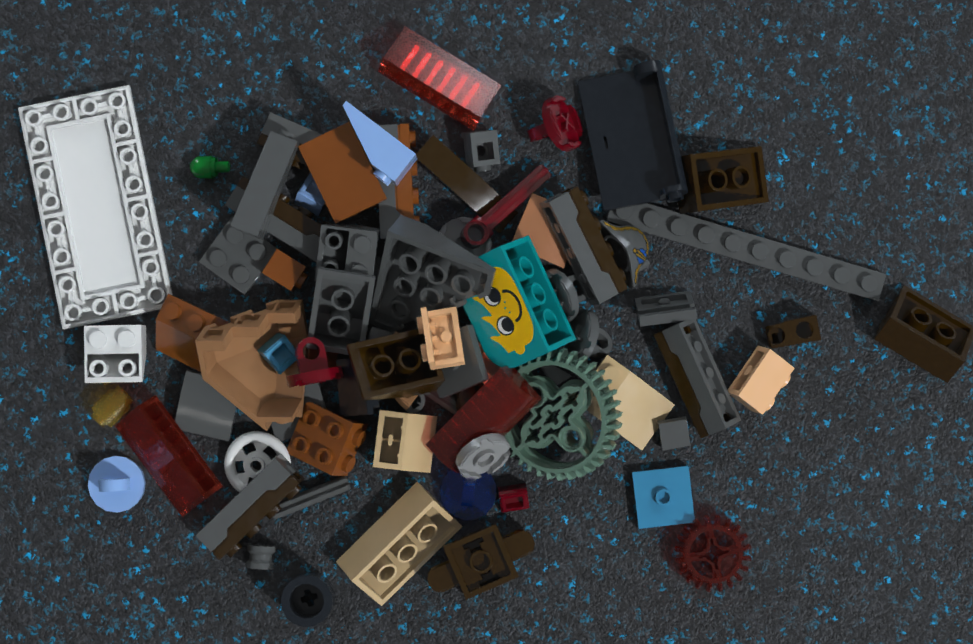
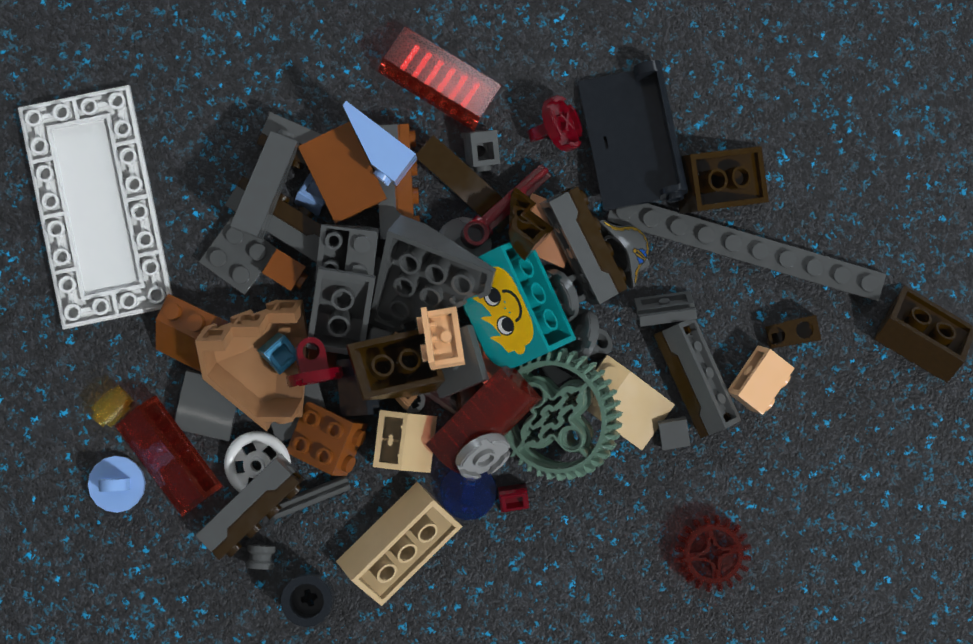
white slope [84,325,146,383] -> none
green cylinder [190,156,230,179] -> none
dark brown brick [427,522,535,600] -> none
dark azure plate [632,466,695,529] -> none
none -> dark brown slope [509,188,554,261]

